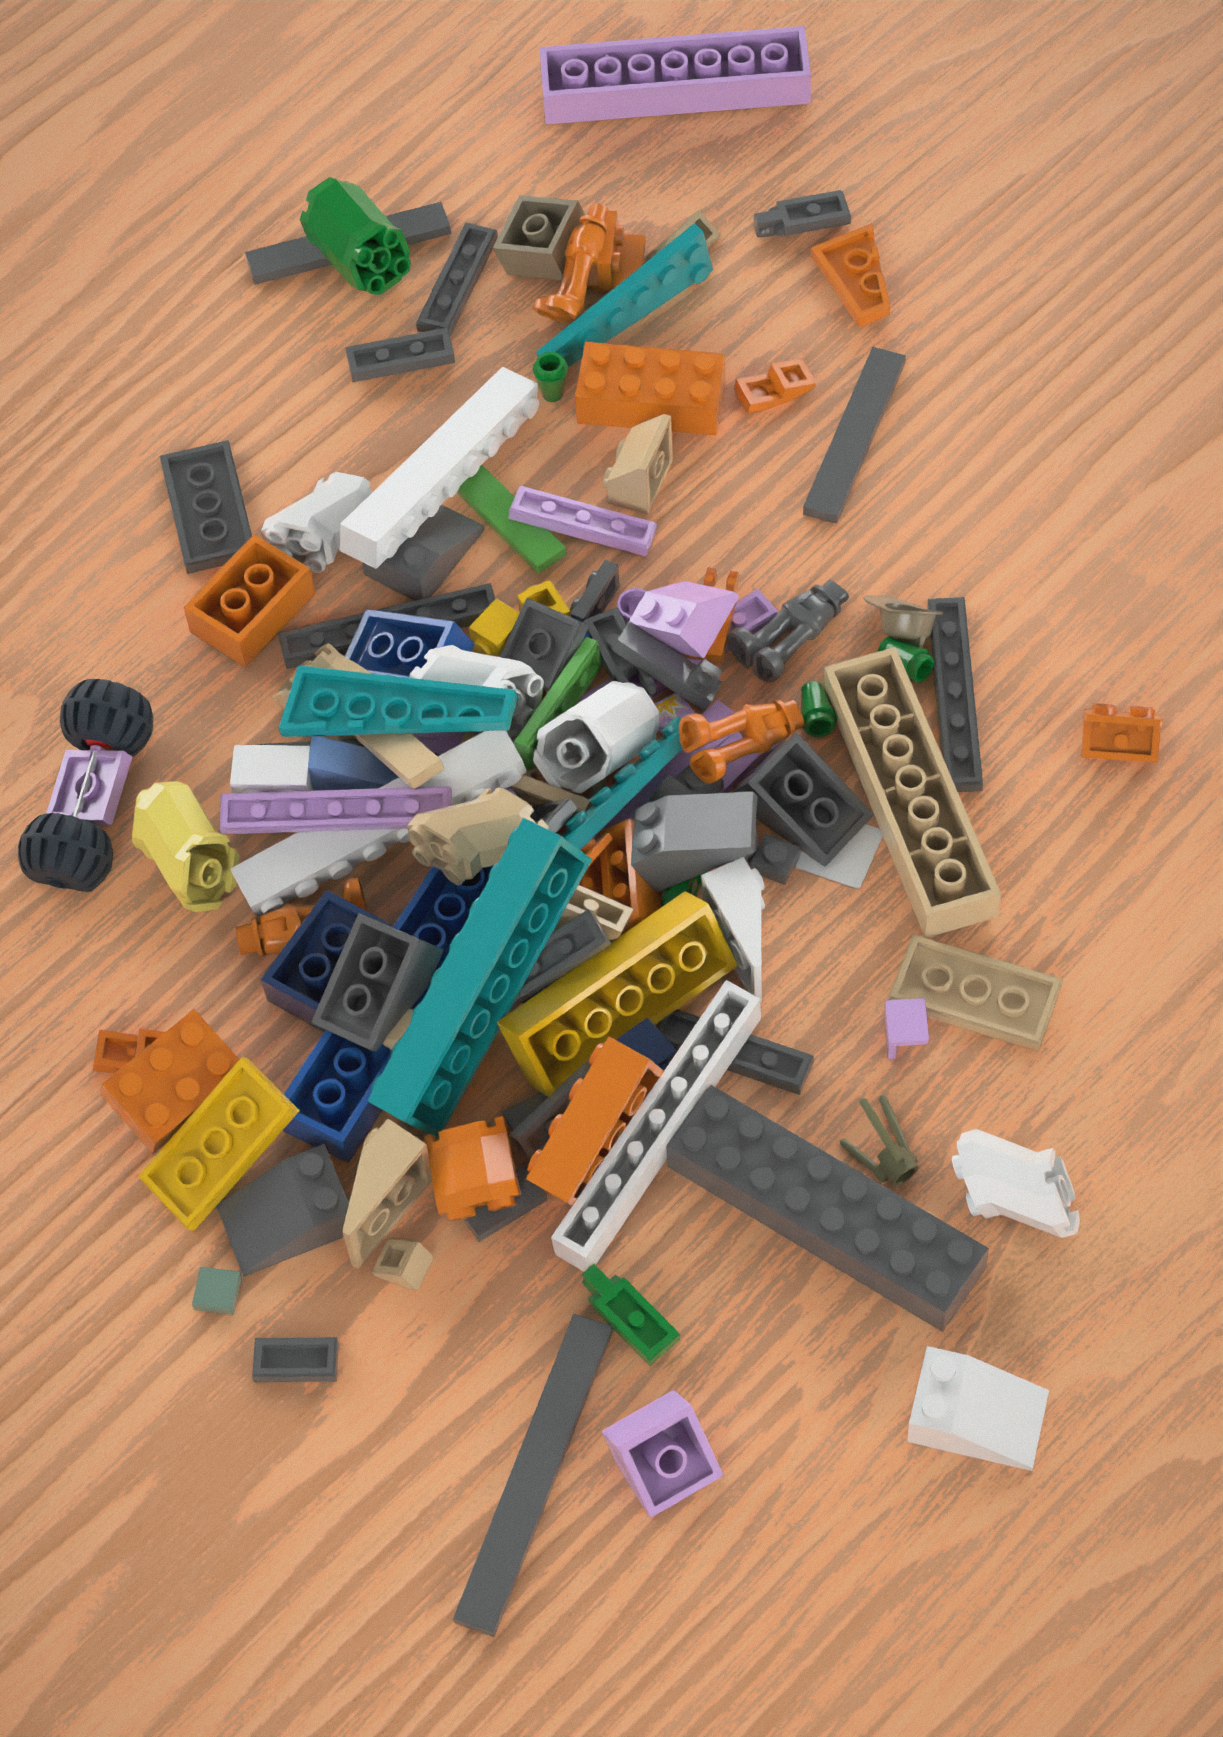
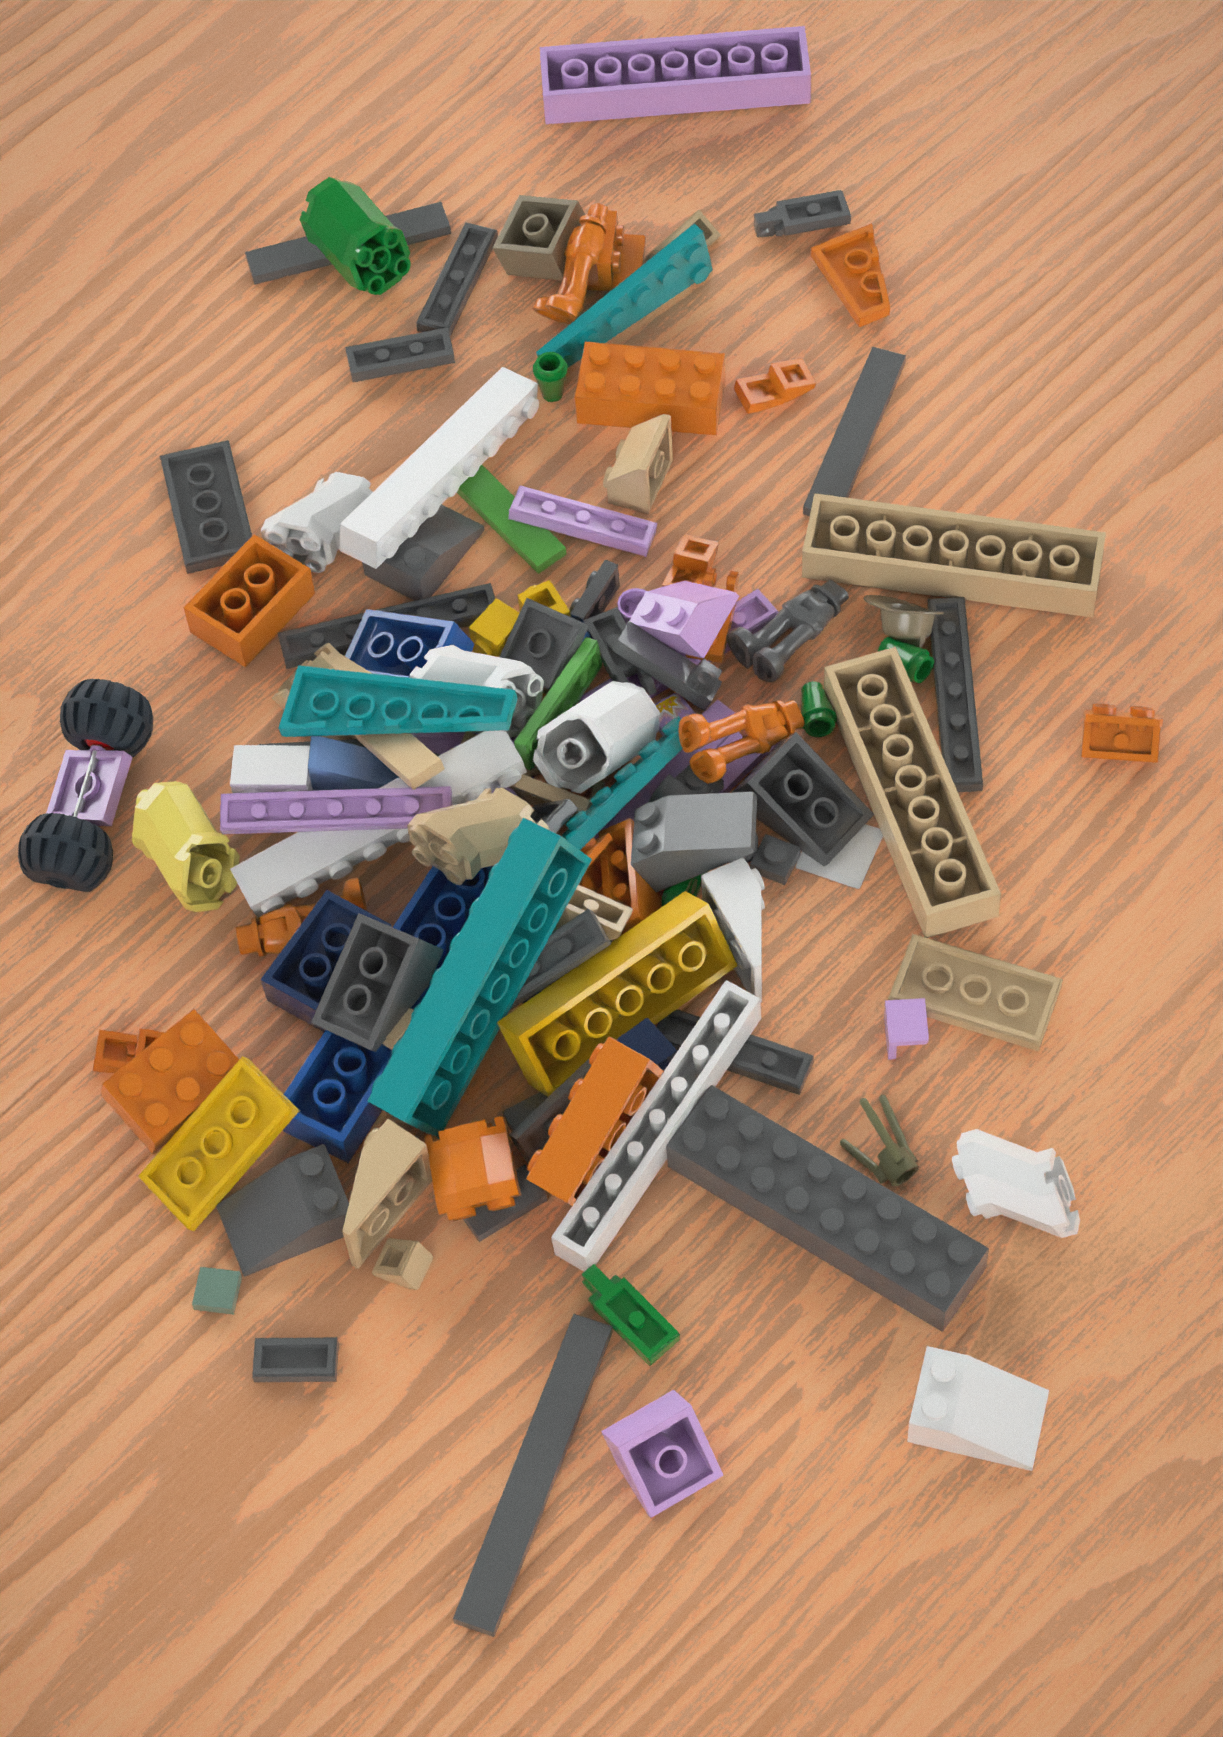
none -> orange slope [662,534,719,587]
none -> tan brick [802,493,1106,618]

